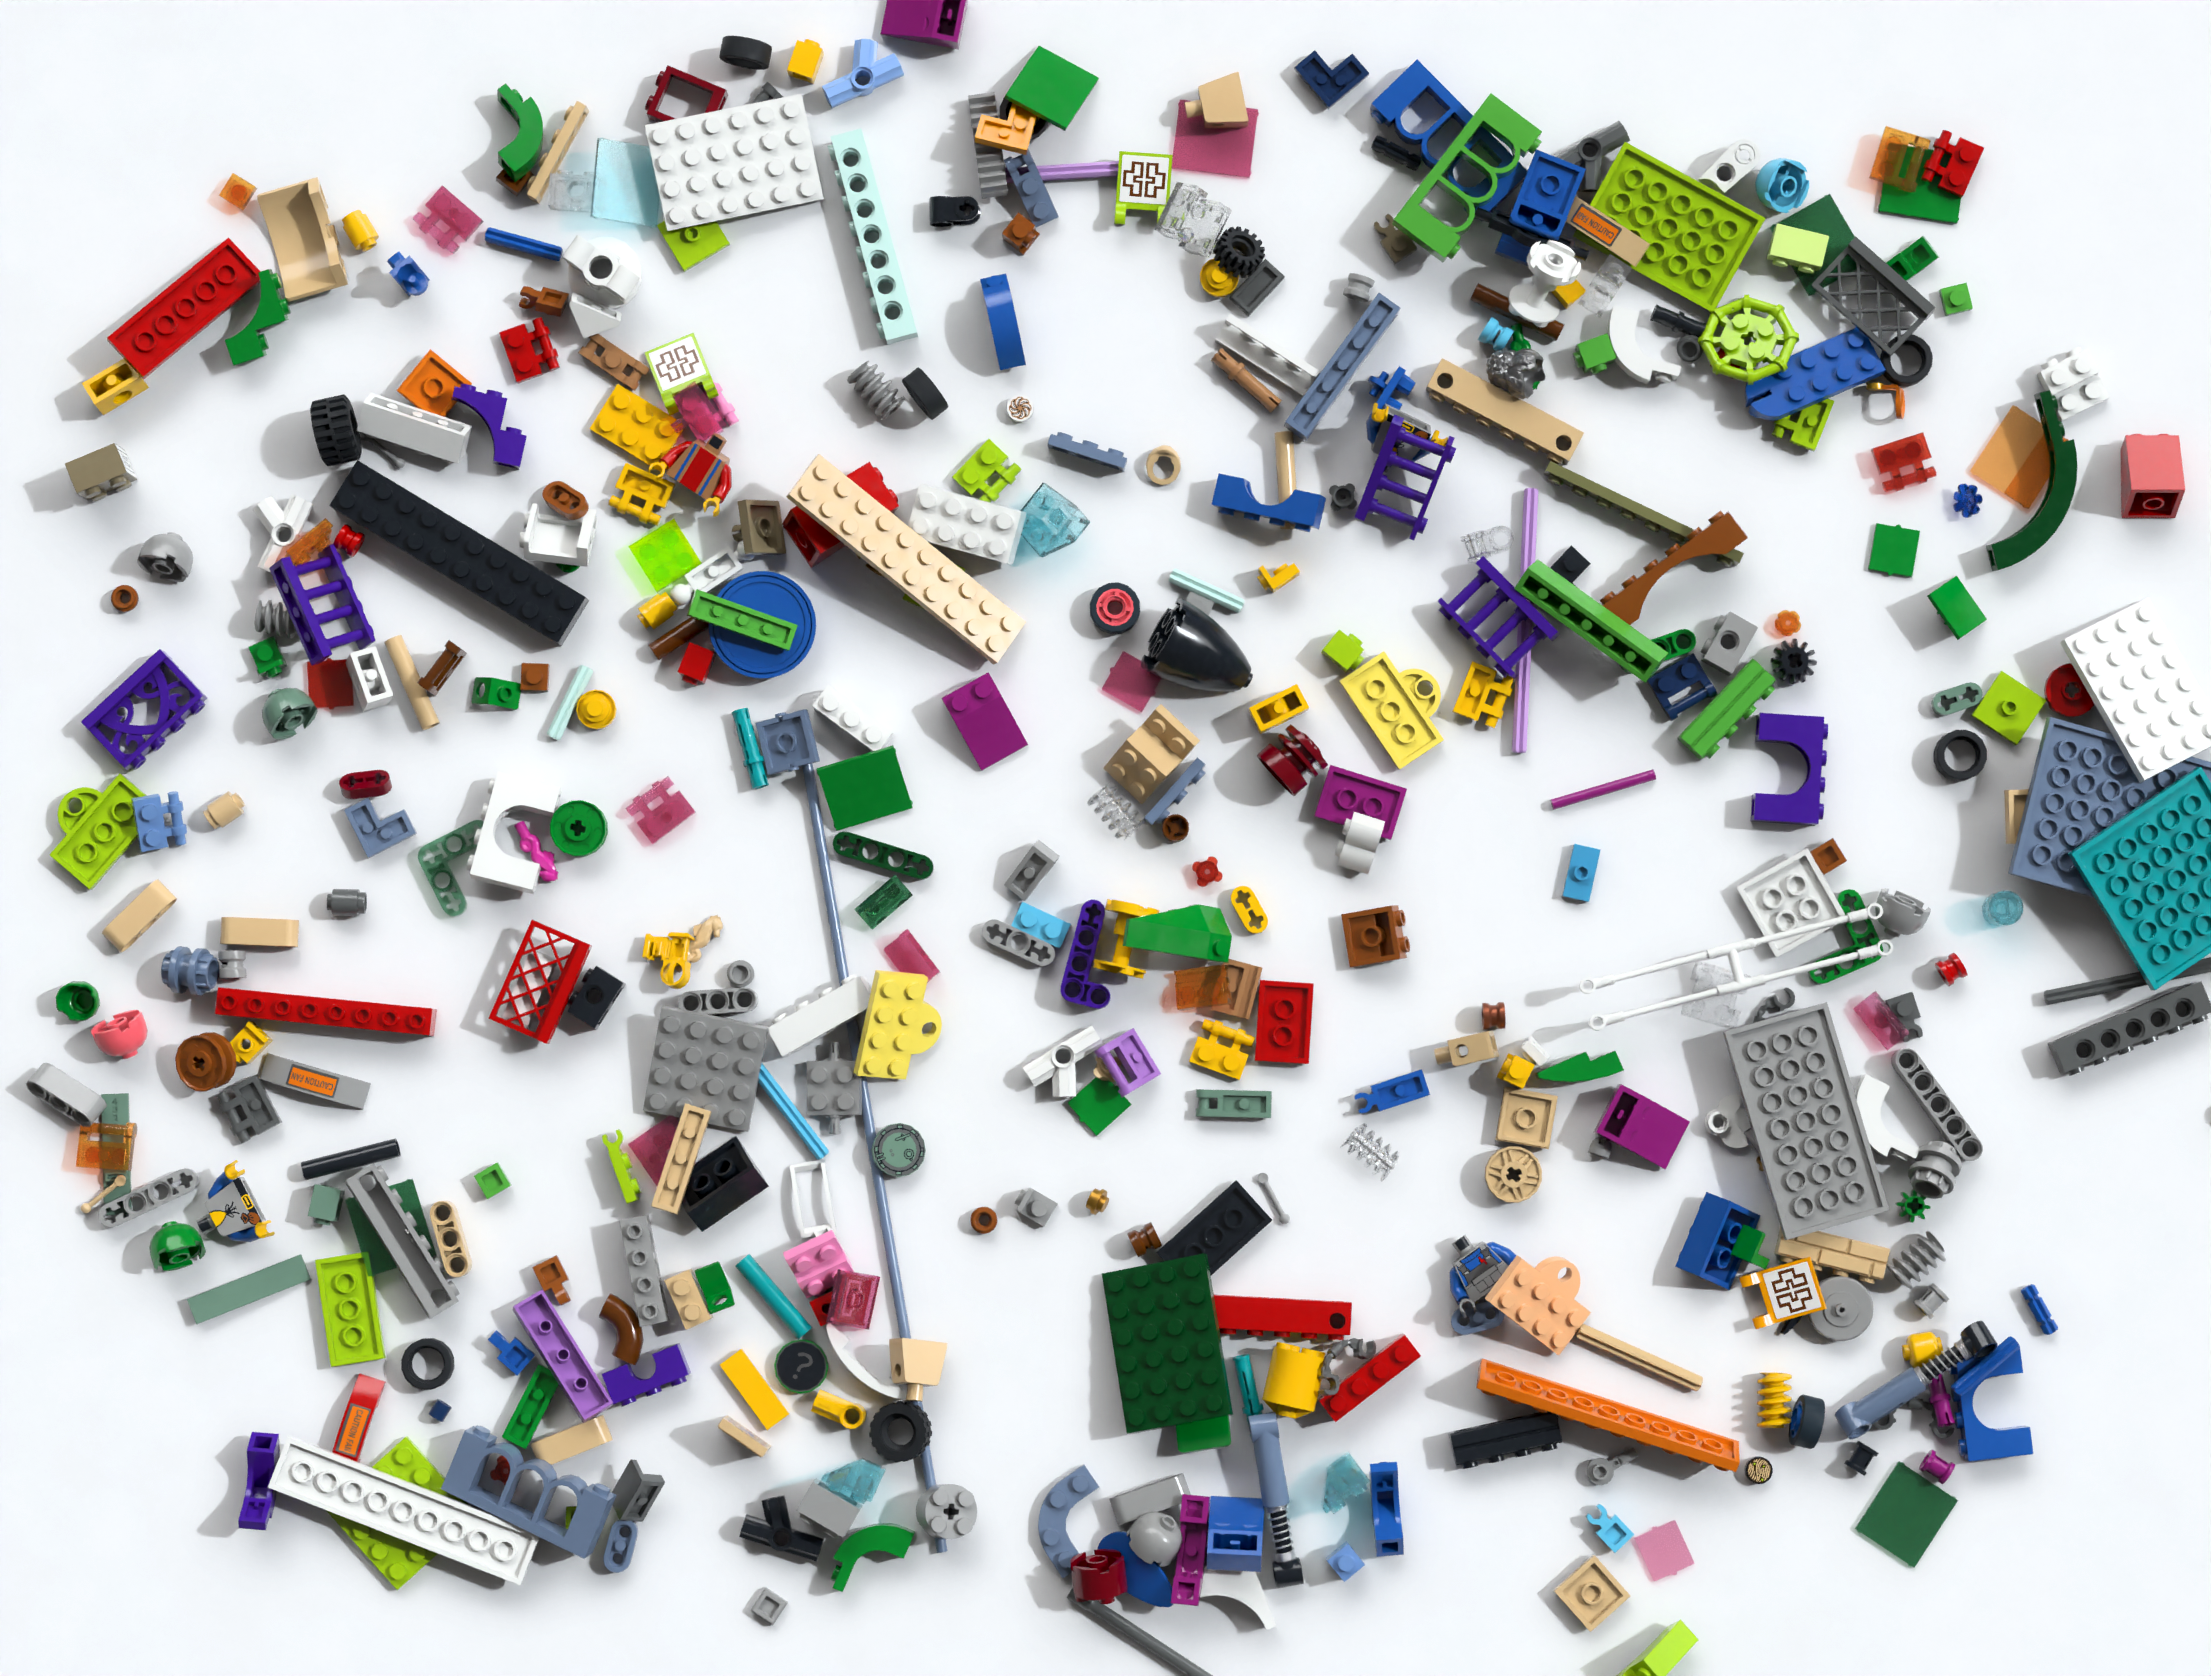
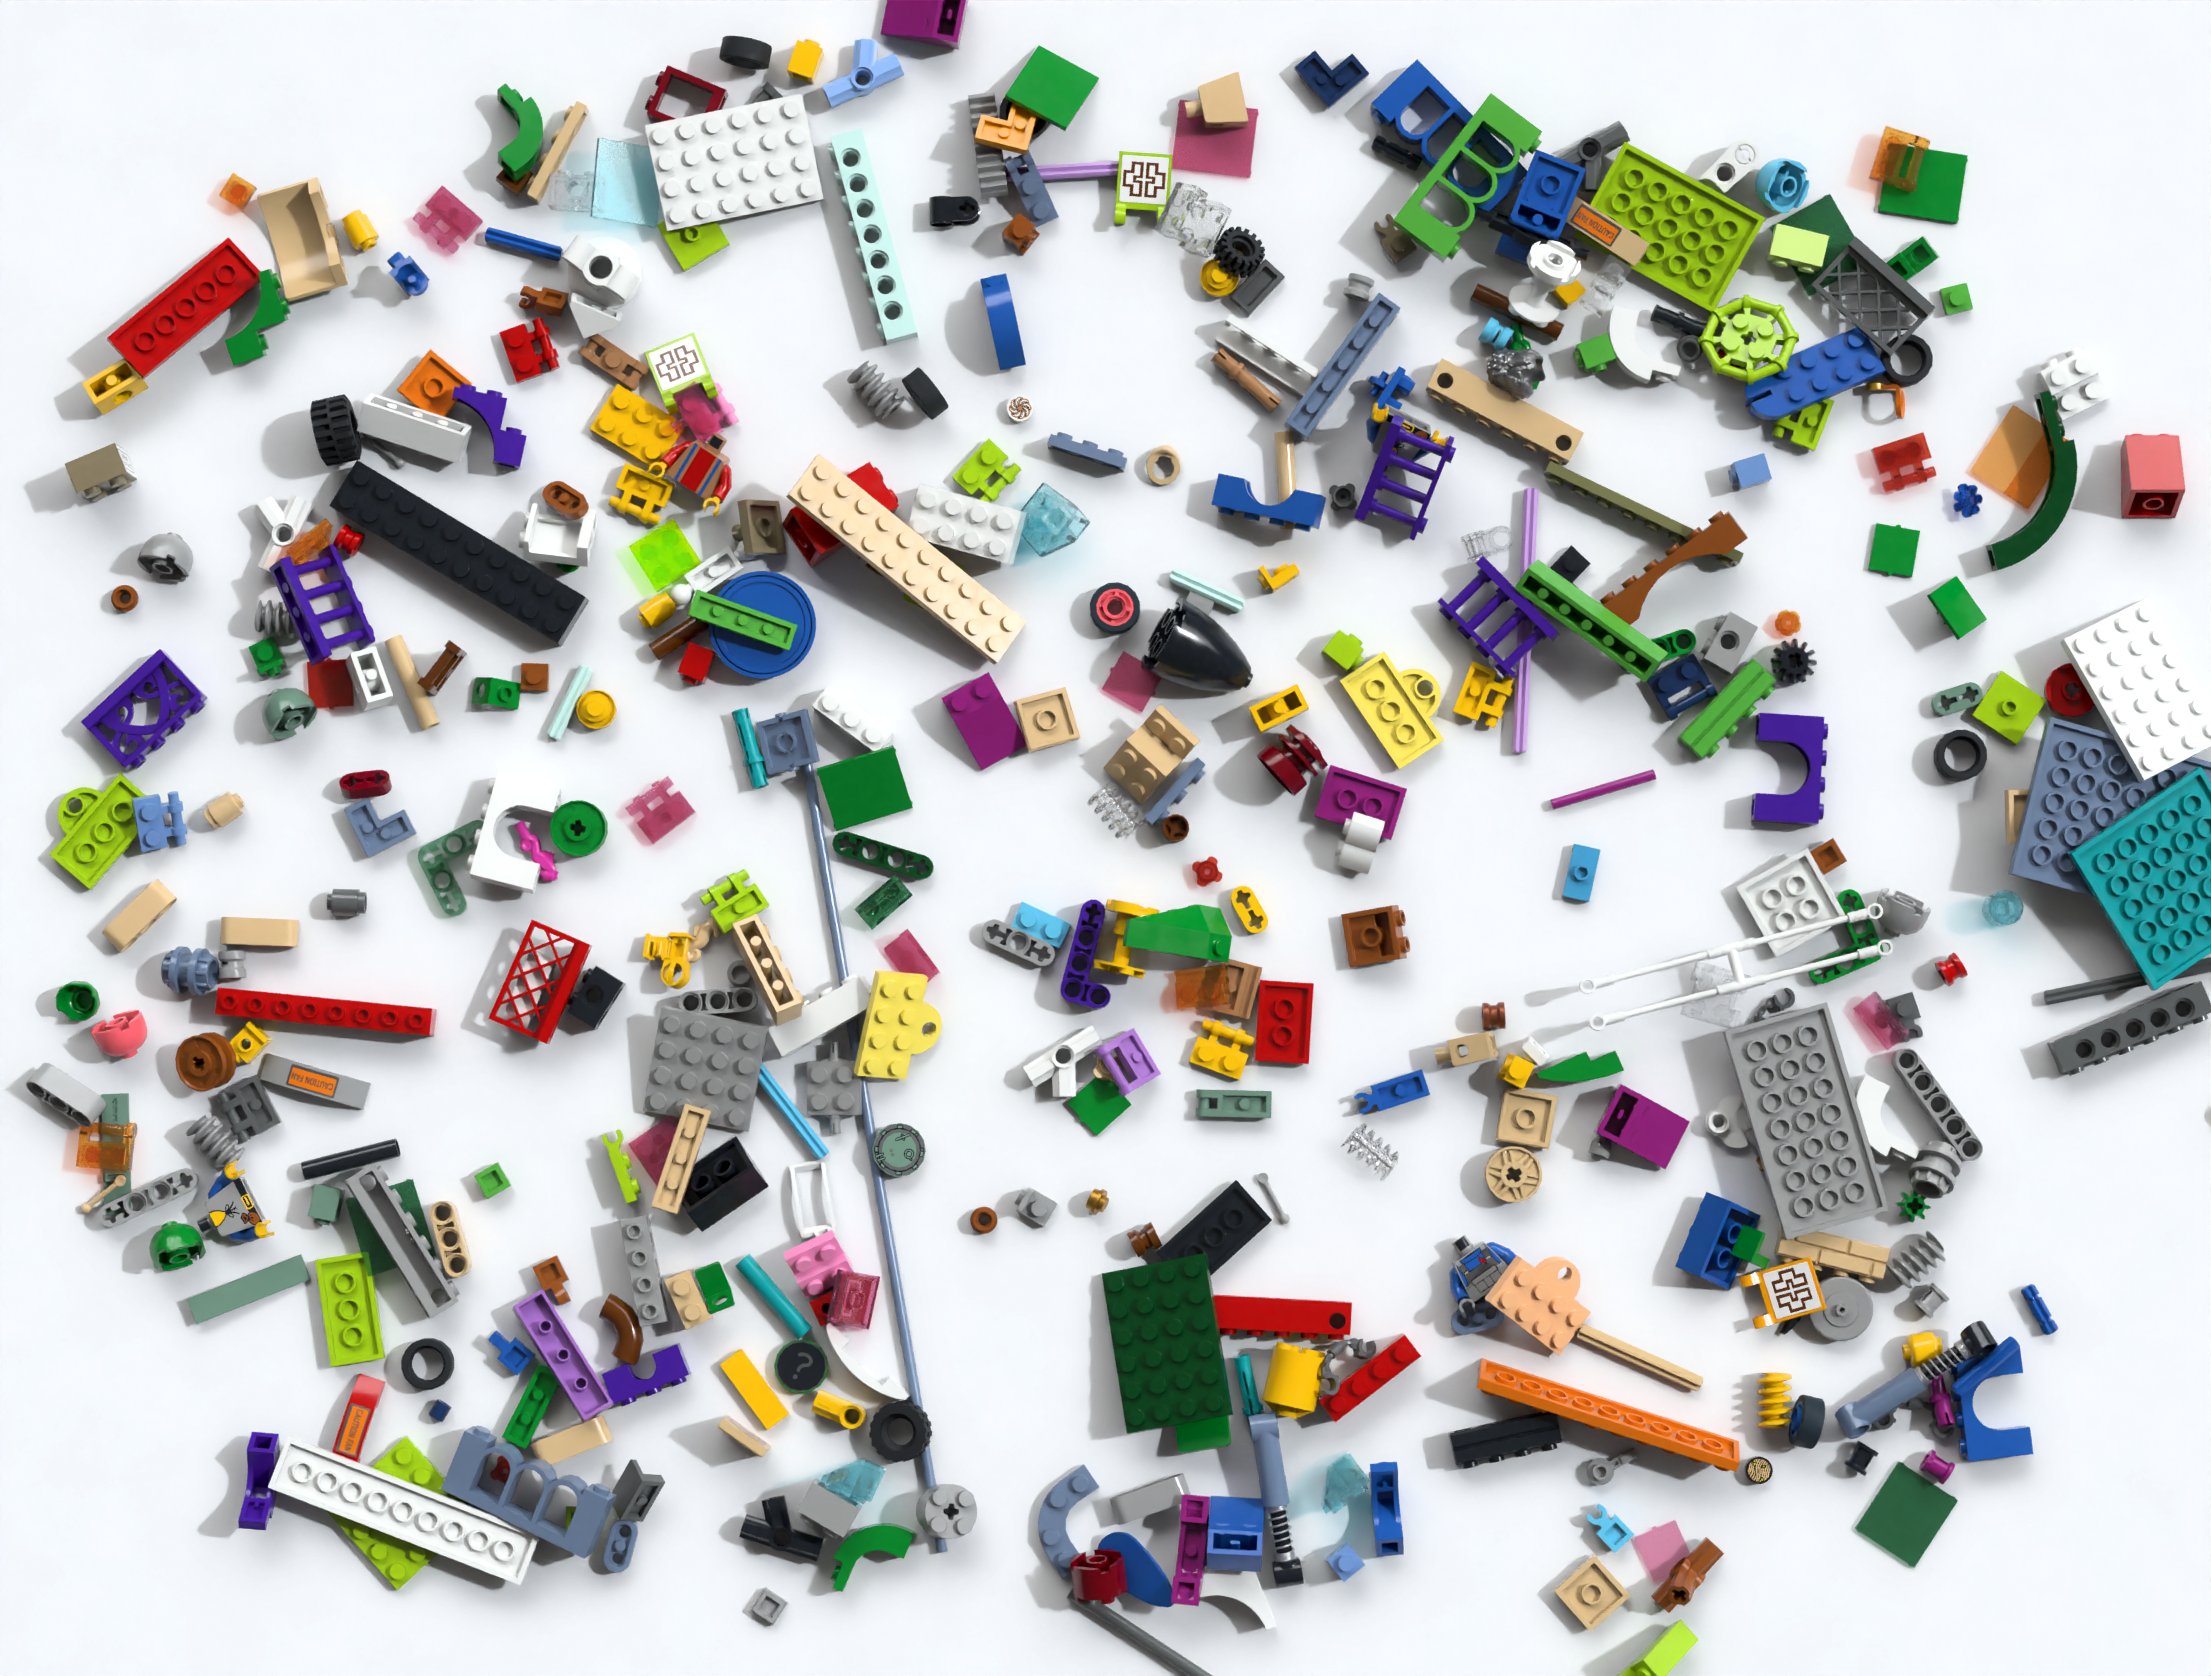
torso [889,1338,947,1402] -> none
light grey plate [1004,840,1060,901] -> none
light grey cylinder [1127,1512,1182,1567] -> none
red plate [1921,130,1984,198] -> none
none -> light grey piece [186,1115,245,1174]
none -> lime plate [699,869,769,935]
none -> tan brick [732,914,804,1026]
none -> tan plate [1013,687,1080,753]
none -> dark orange piece [1651,1537,1724,1613]
none -> medium blue brick [1728,453,1772,491]

